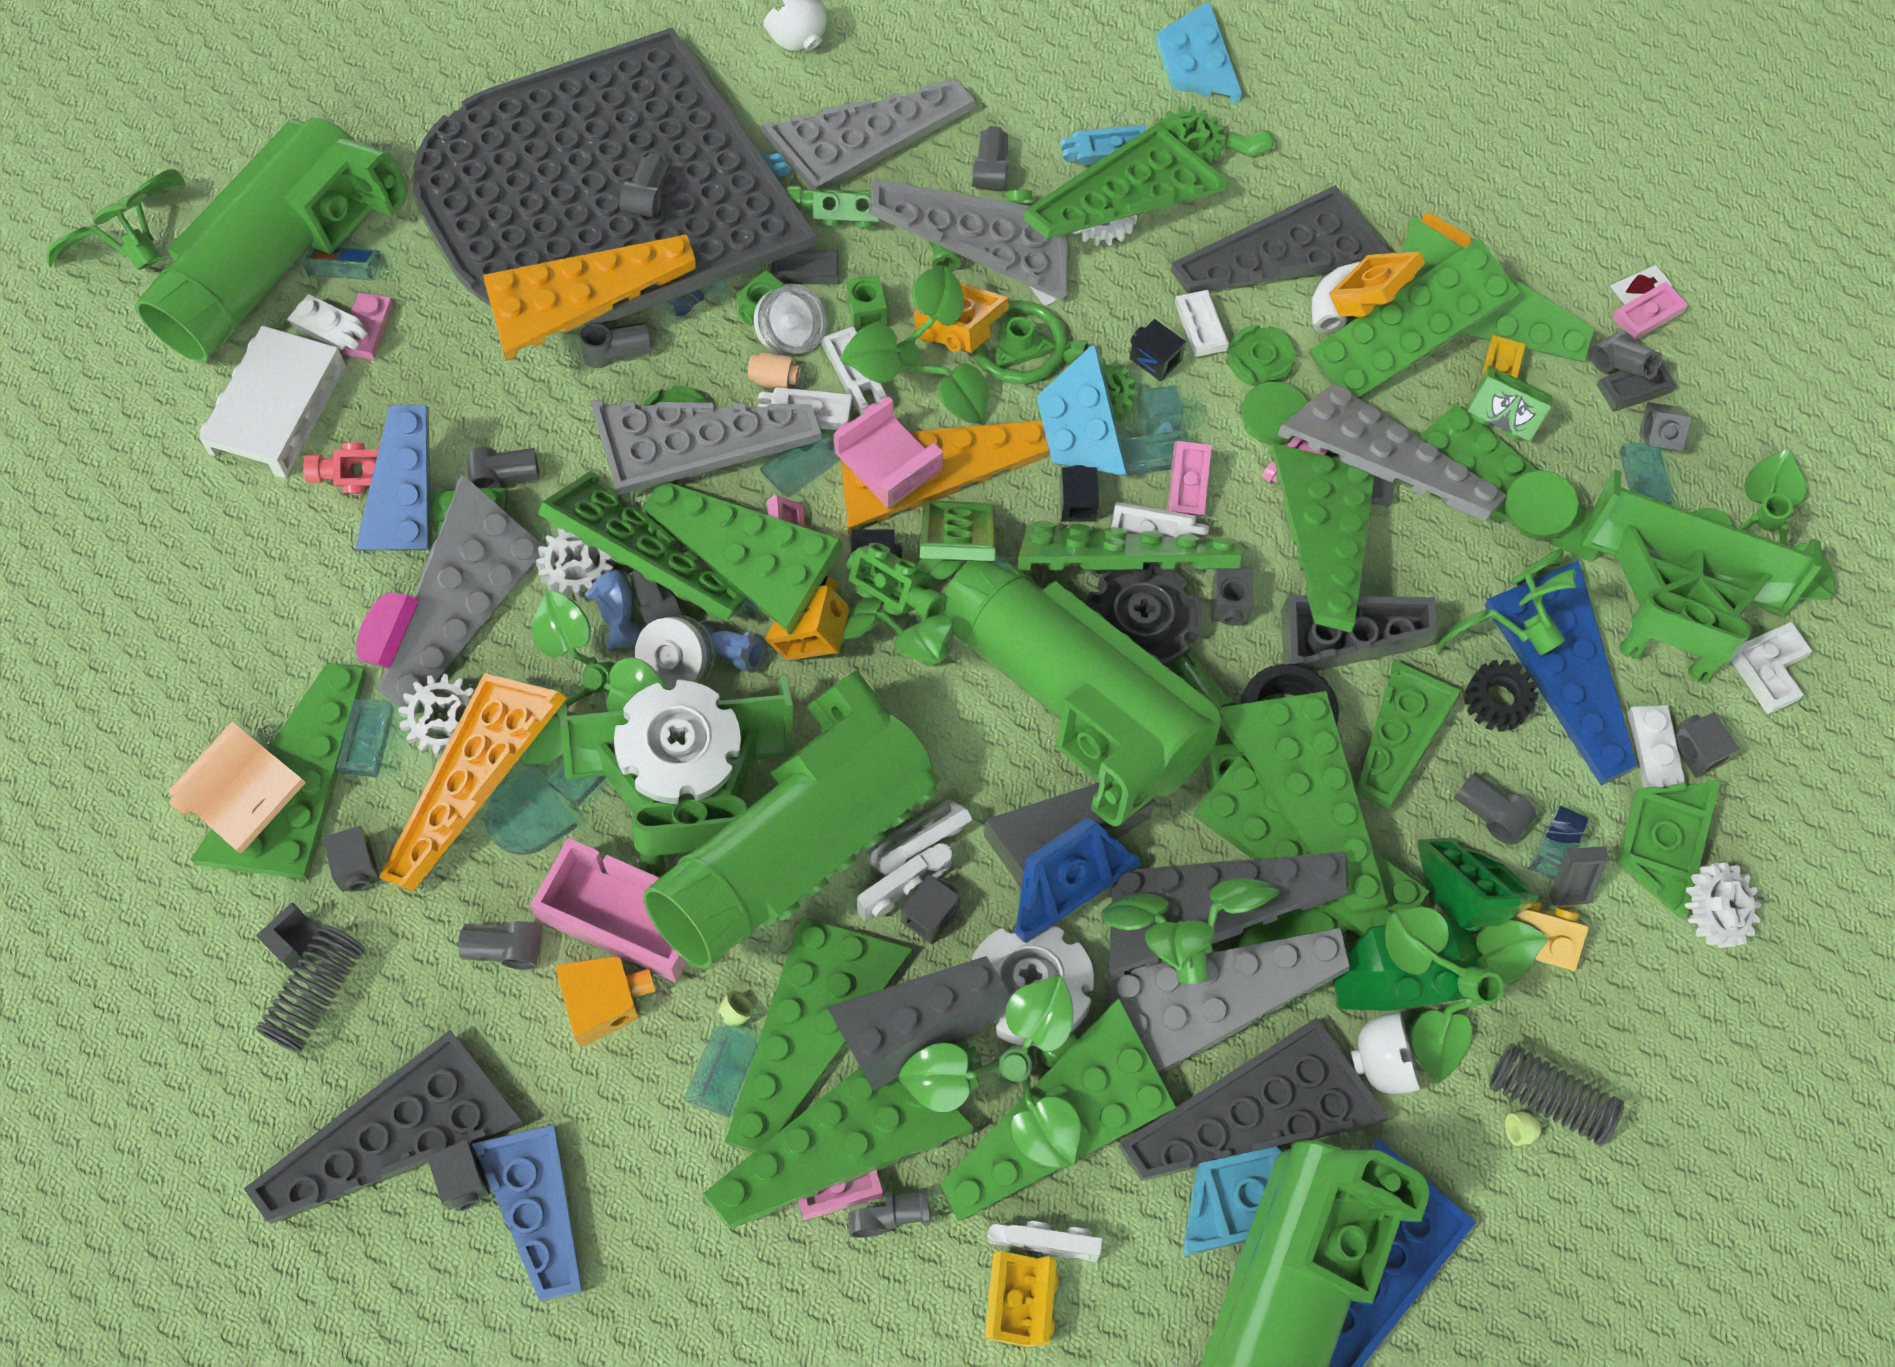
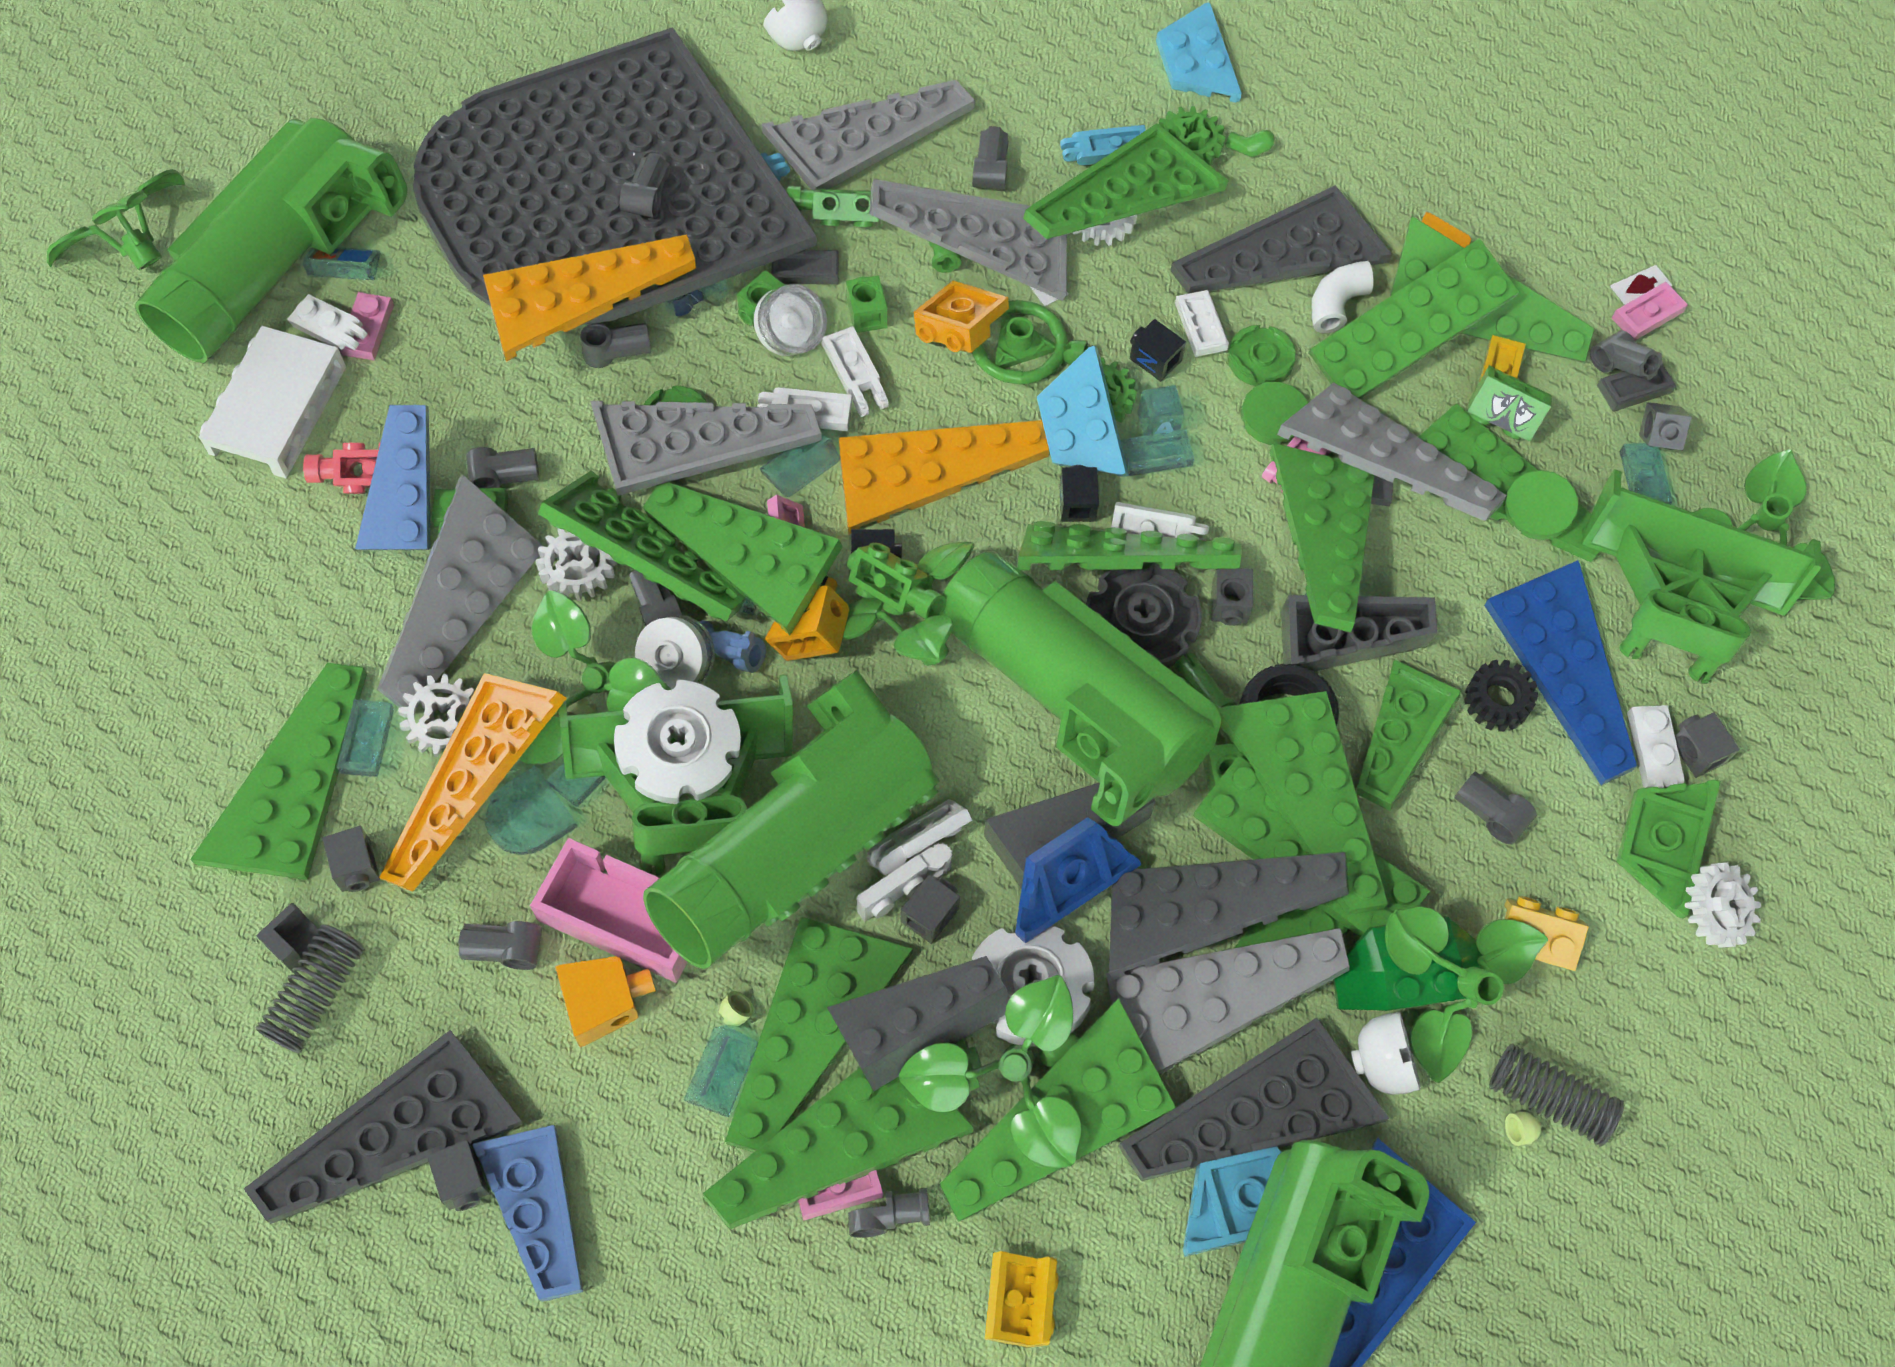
light nougat door [168,722,306,854] -> none
dark pink tile [356,593,419,669] -> none
medium blue animal [585,570,642,652] -> none
light nougat brick [748,352,801,389] -> none
bright pink panel [834,396,943,509] -> none
bright green plant [840,265,989,424] -> none
bright green tile [920,500,995,561] -> none
white hinge [987,1221,1102,1262] -> none
bright green plate [1005,190,1036,206] -> none
bright green plant [1100,878,1281,984] -> none
bright pink plate [1167,441,1212,516] -> none
light orange plate [1329,252,1425,318] -> none
green wedge [1417,838,1539,931] -> none
bright green plant [1436,548,1577,655] -> none
leg [1528,804,1588,880] -> none
dark grey tile [1549,846,1609,906] -> none
white plate [1731,622,1812,714] -> none

